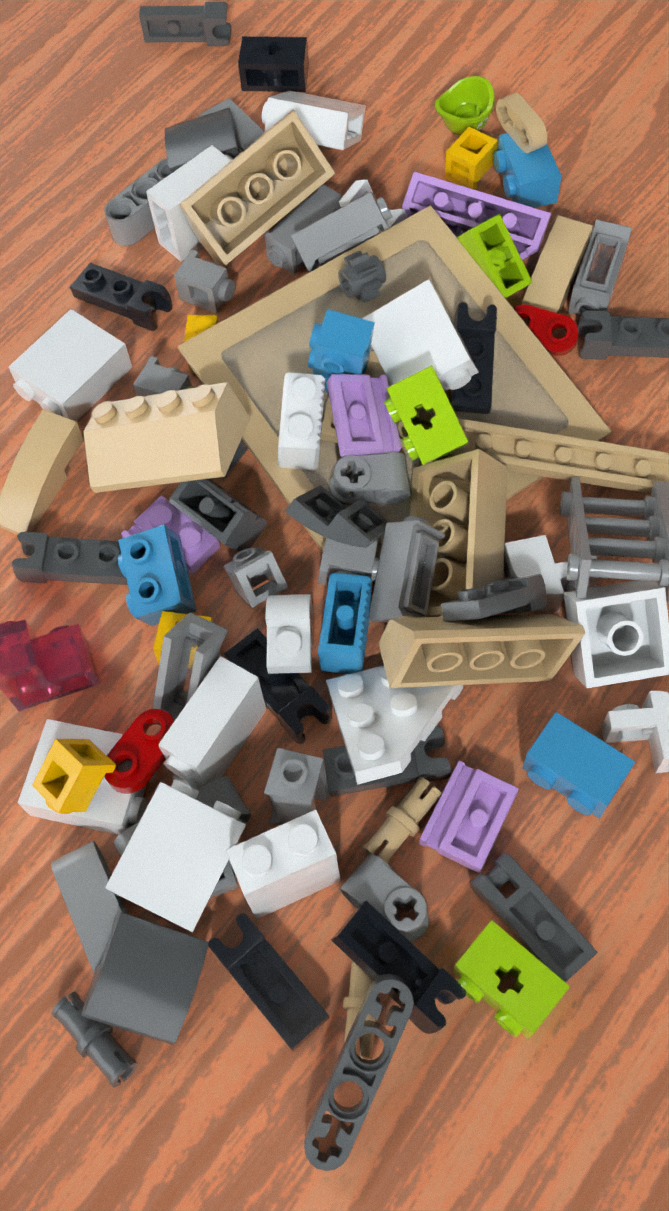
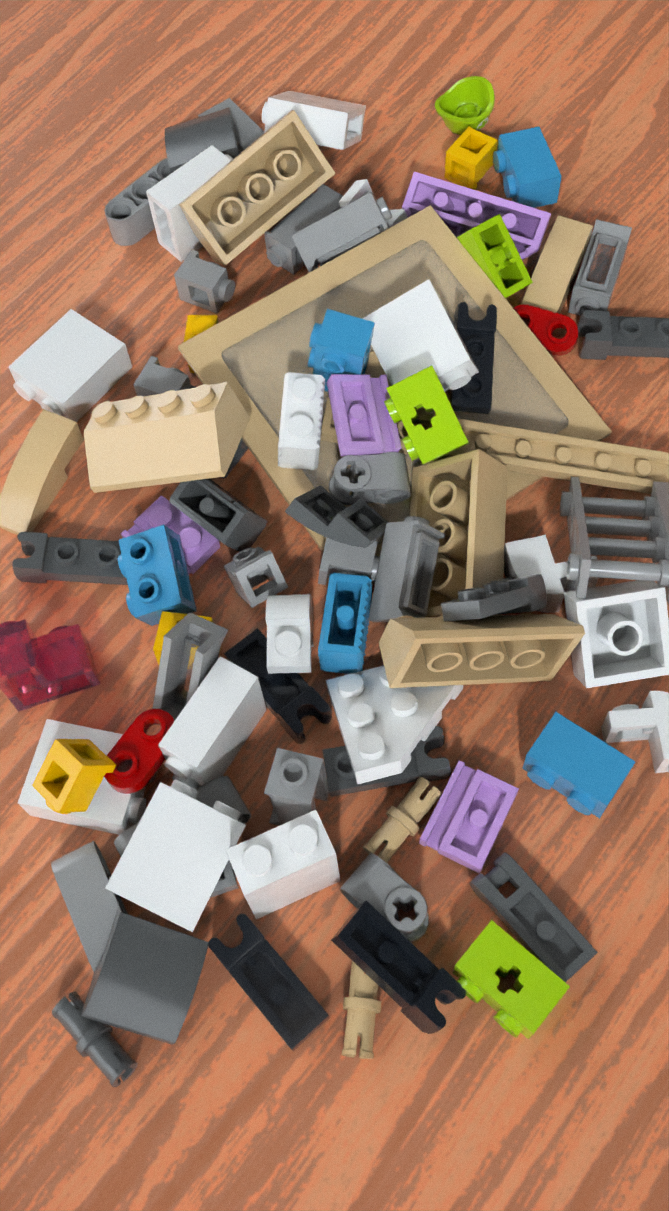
black plate [70,263,172,331] -> none
dark grey plate [139,2,231,46] -> none
black brick [238,36,309,92] -> none
dark grey beam [304,974,414,1171] -> none
dark grey gear [338,251,386,303] -> none
tan beam [496,93,547,153] -> none

